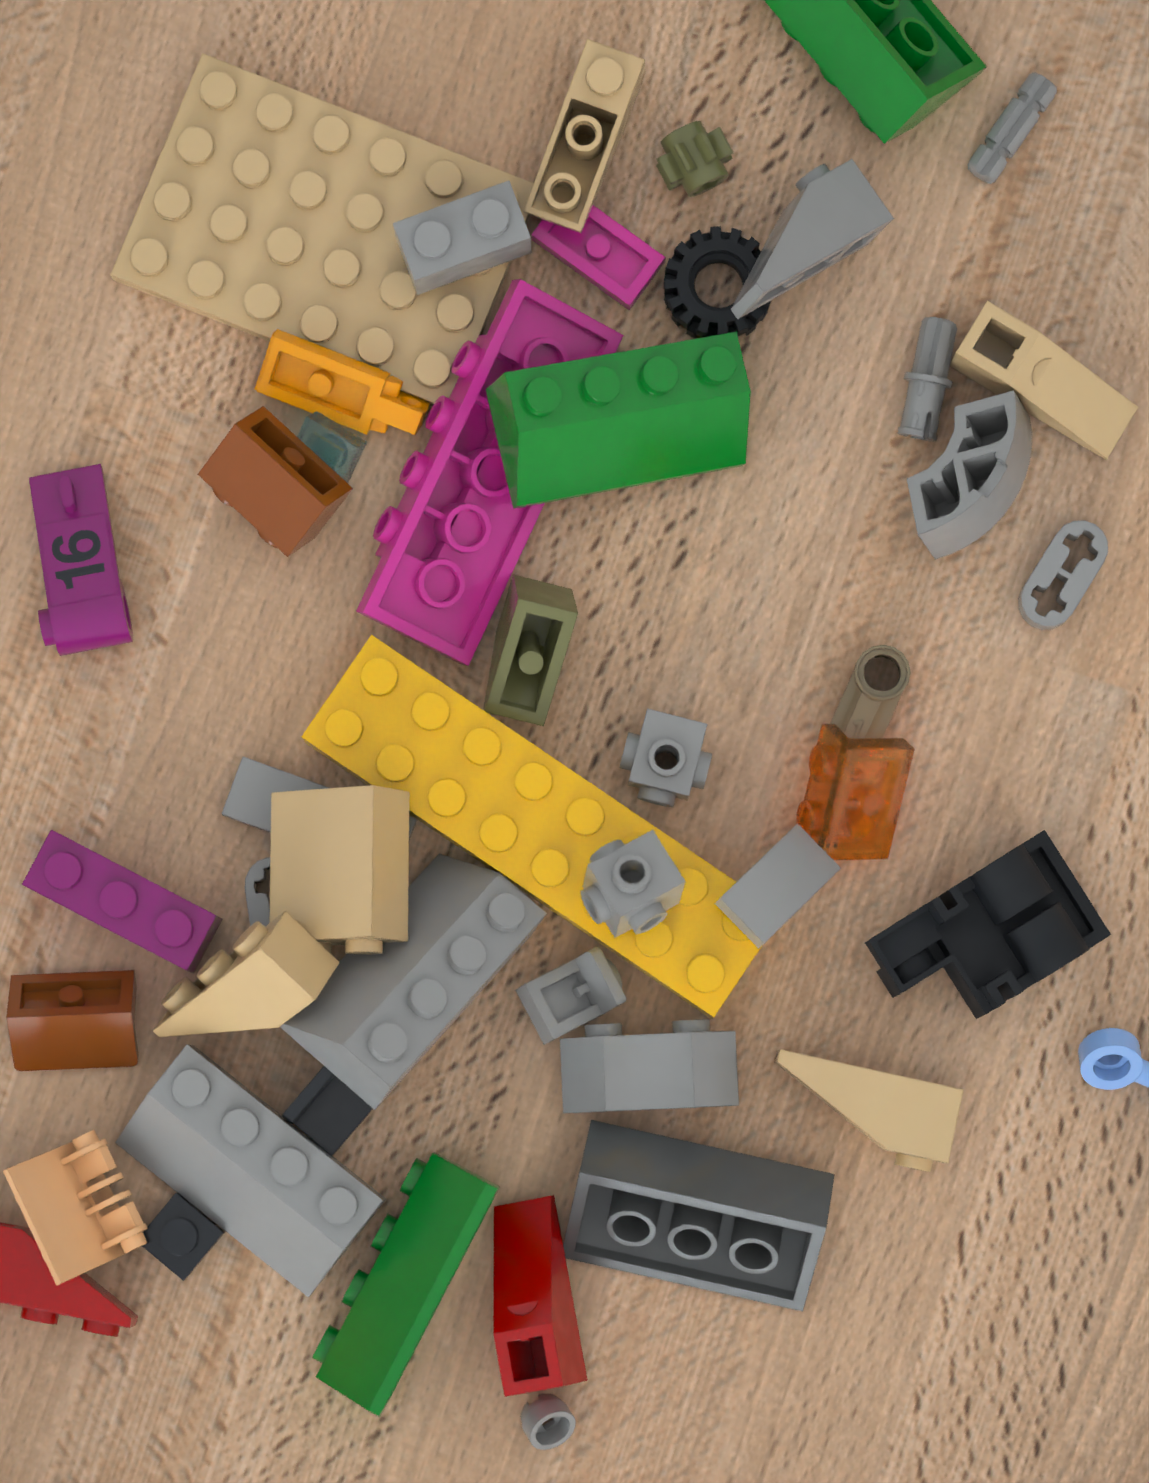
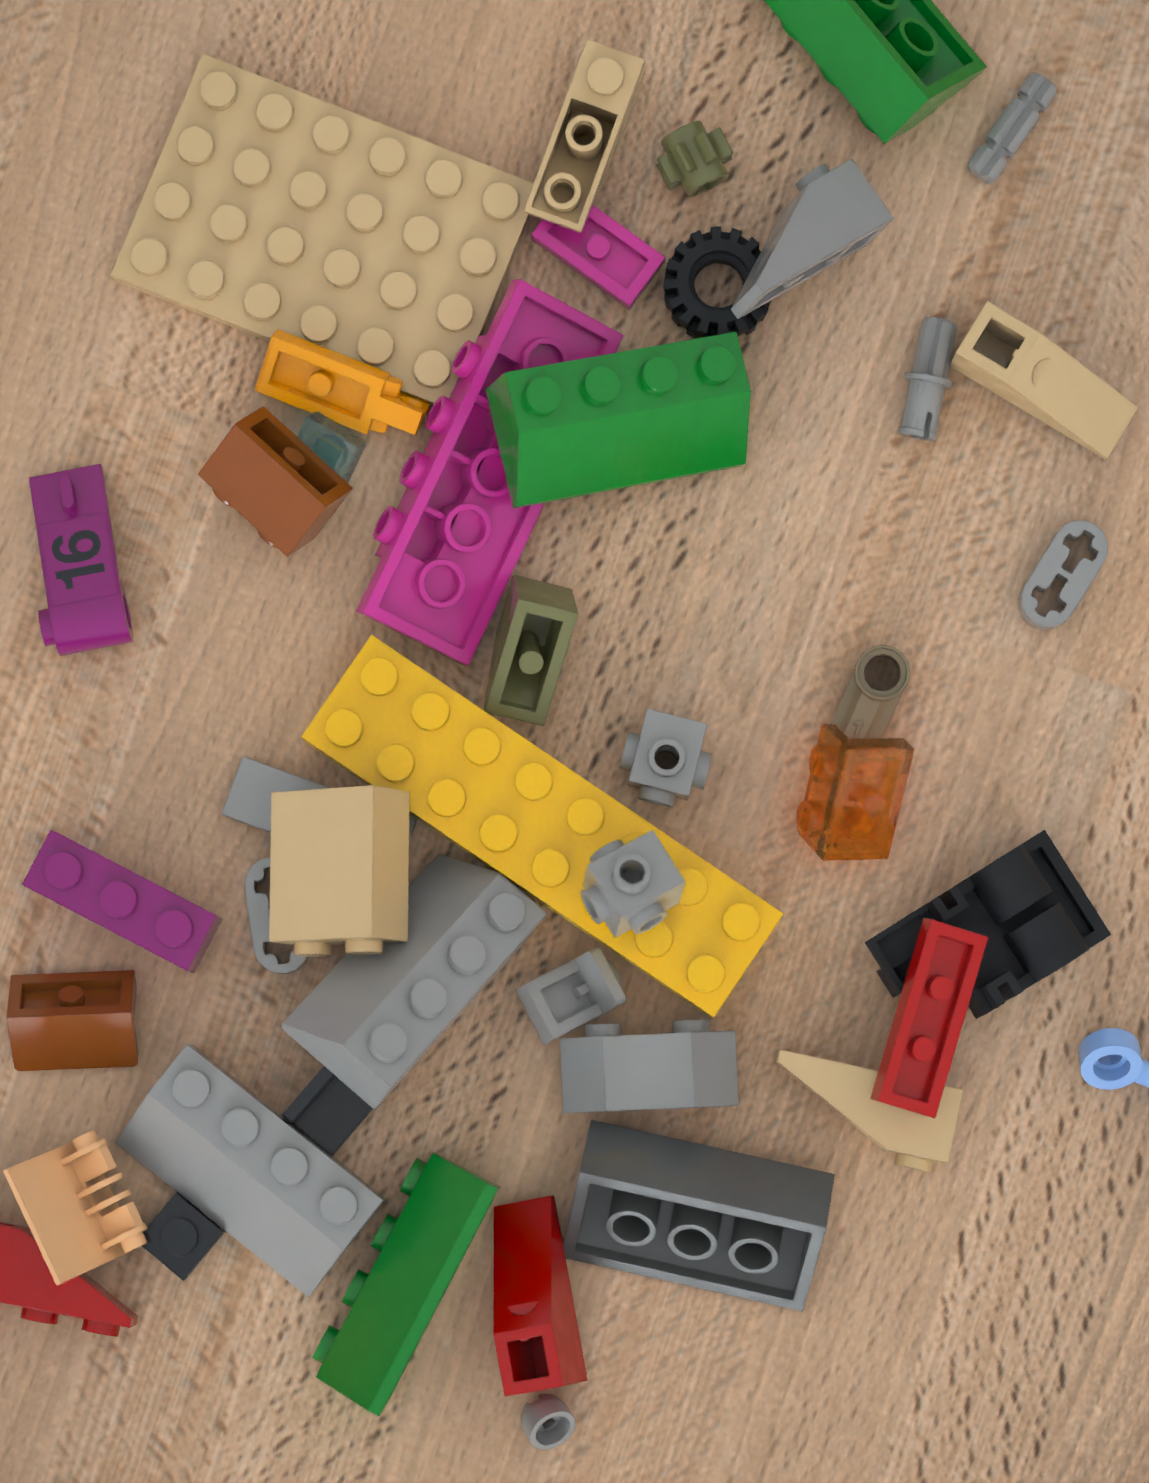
tan slope [153,911,340,1037] -> none
light grey brick [393,180,532,295] -> none
light grey slope [715,823,841,949] -> none
light grey brick [907,390,1032,559] -> none
none -> red plate [870,918,988,1118]

